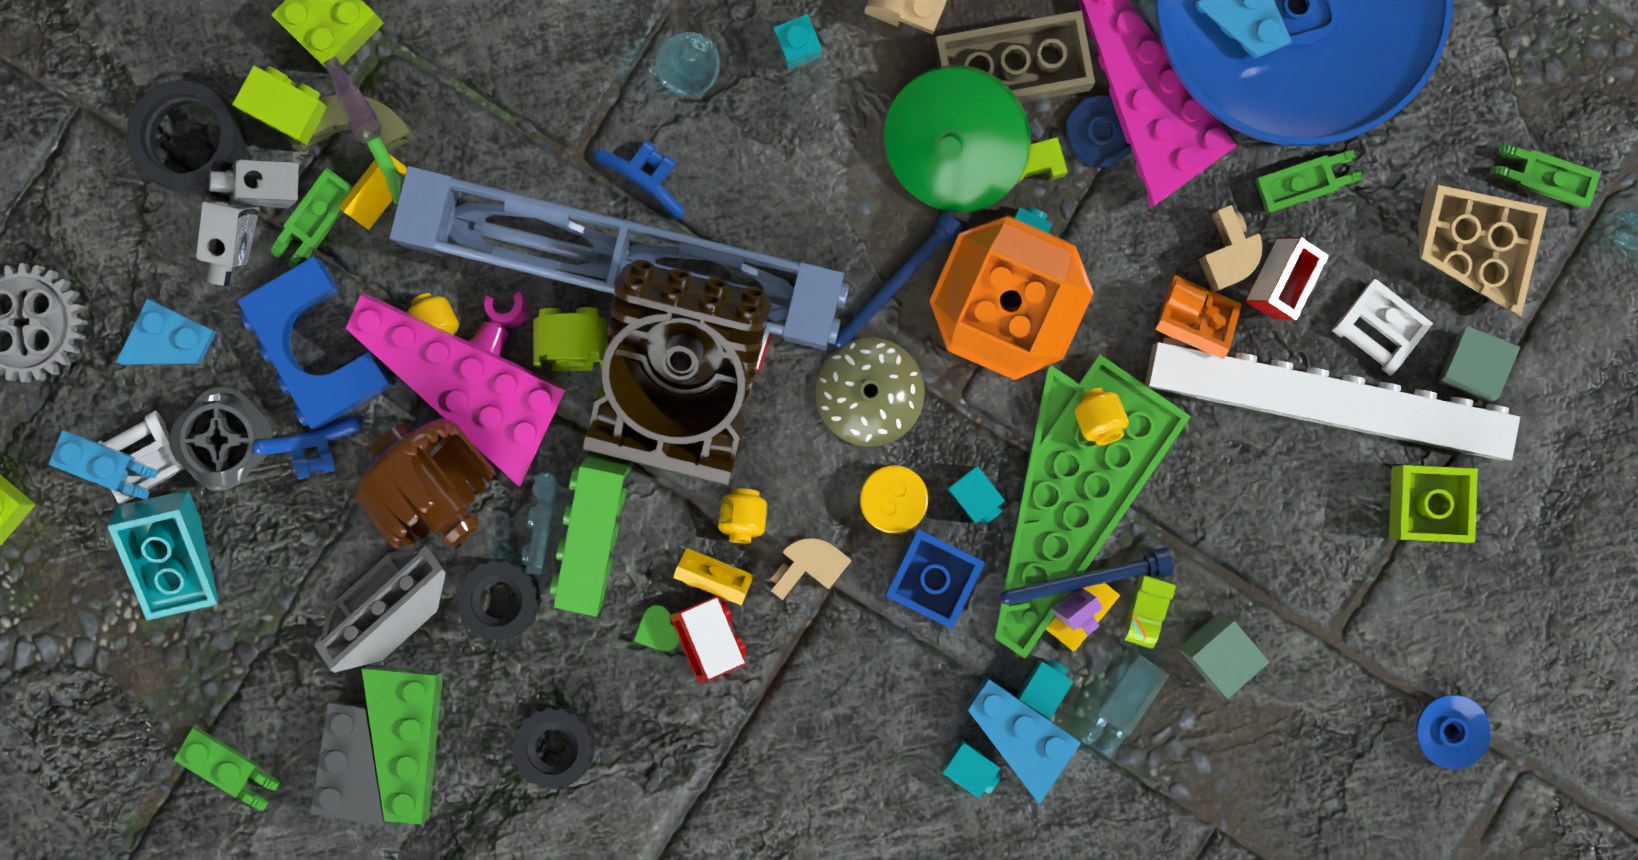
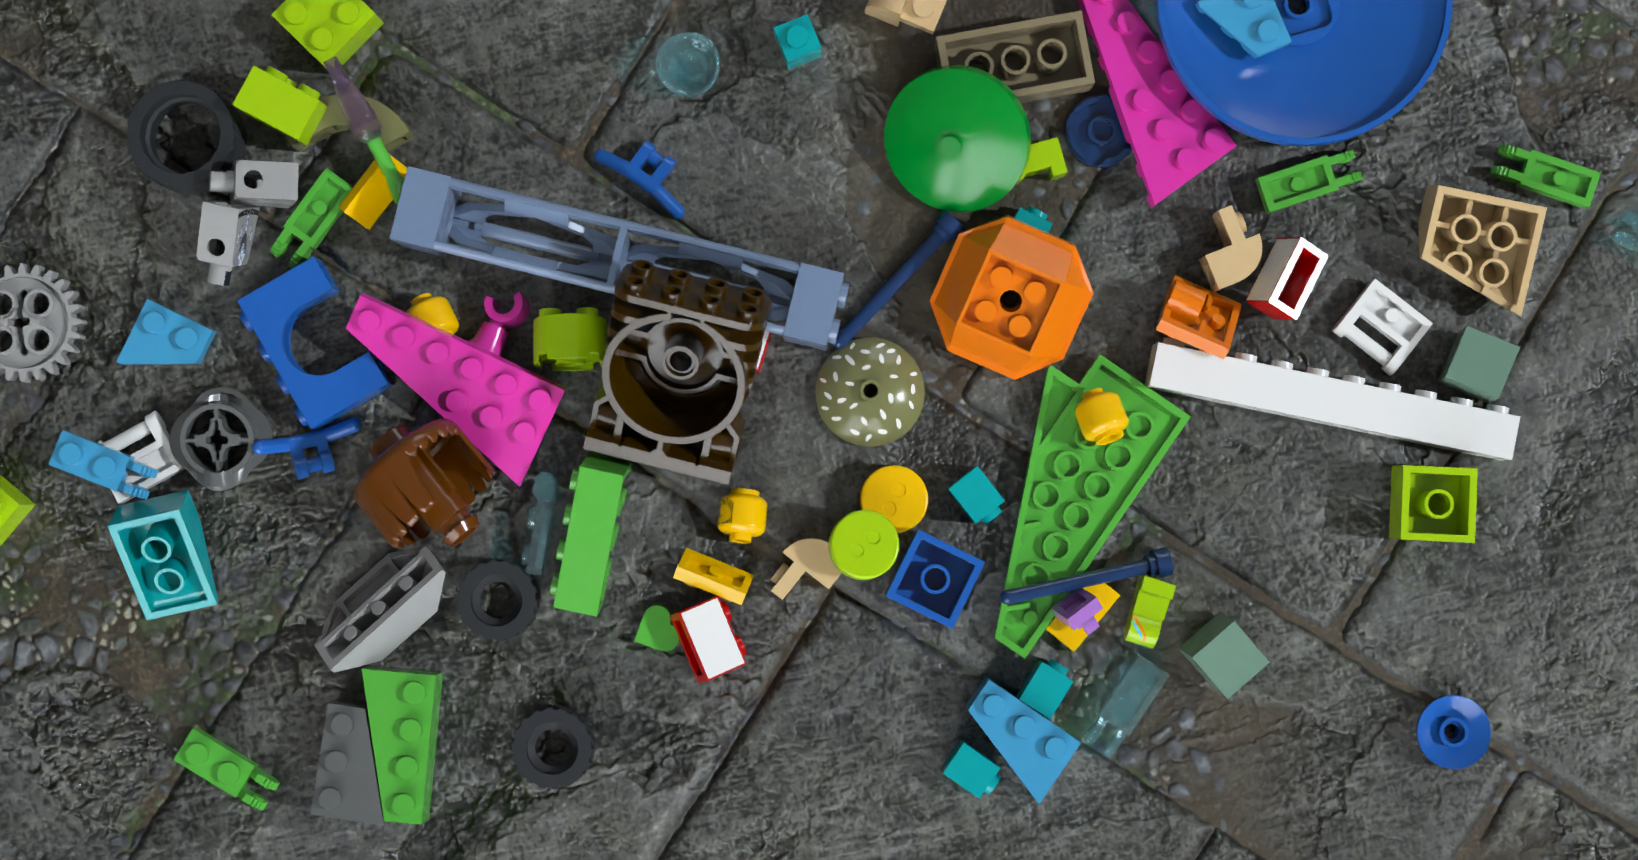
none -> lime head [828,510,899,580]

